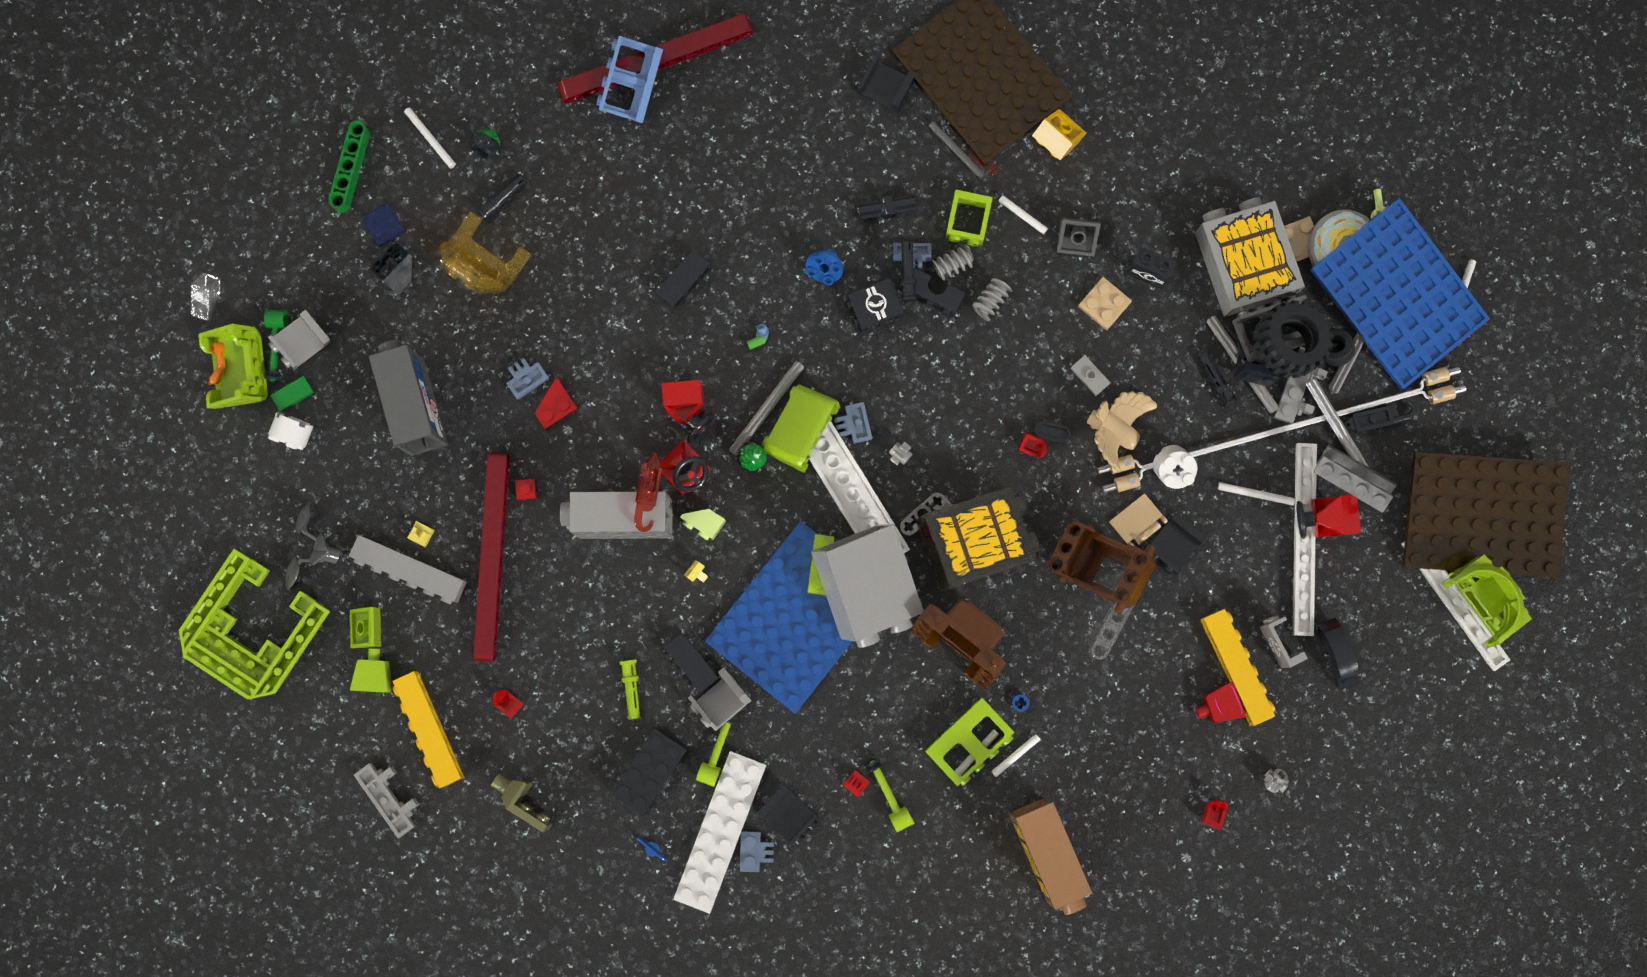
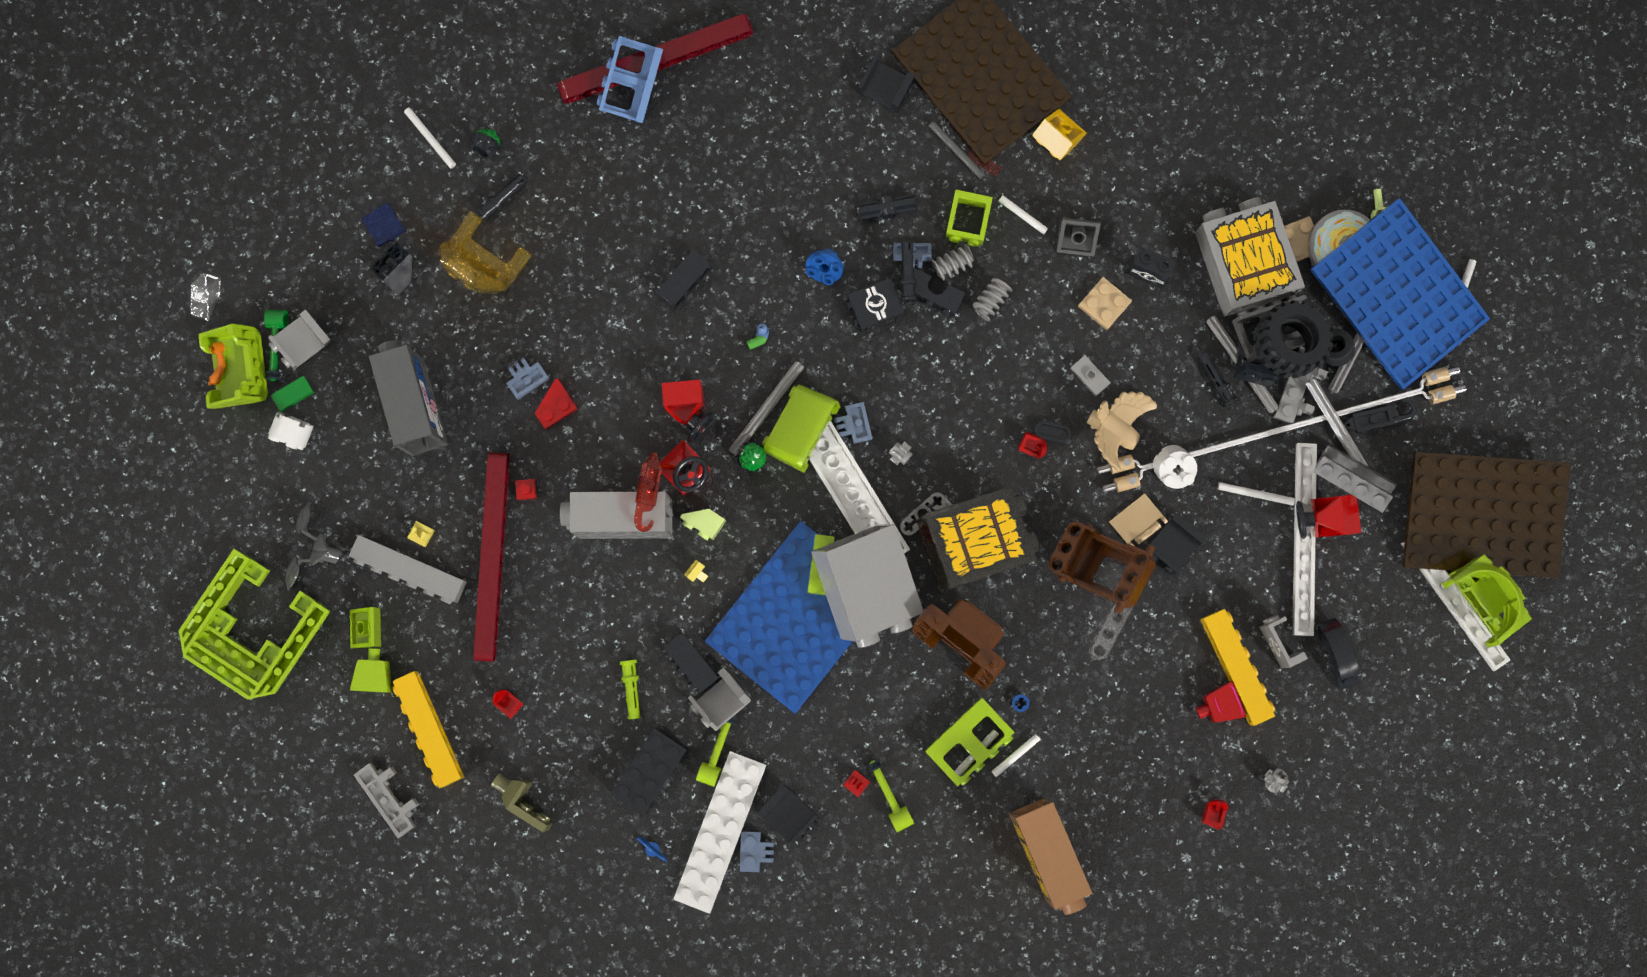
green beam [329,120,370,213] -> none

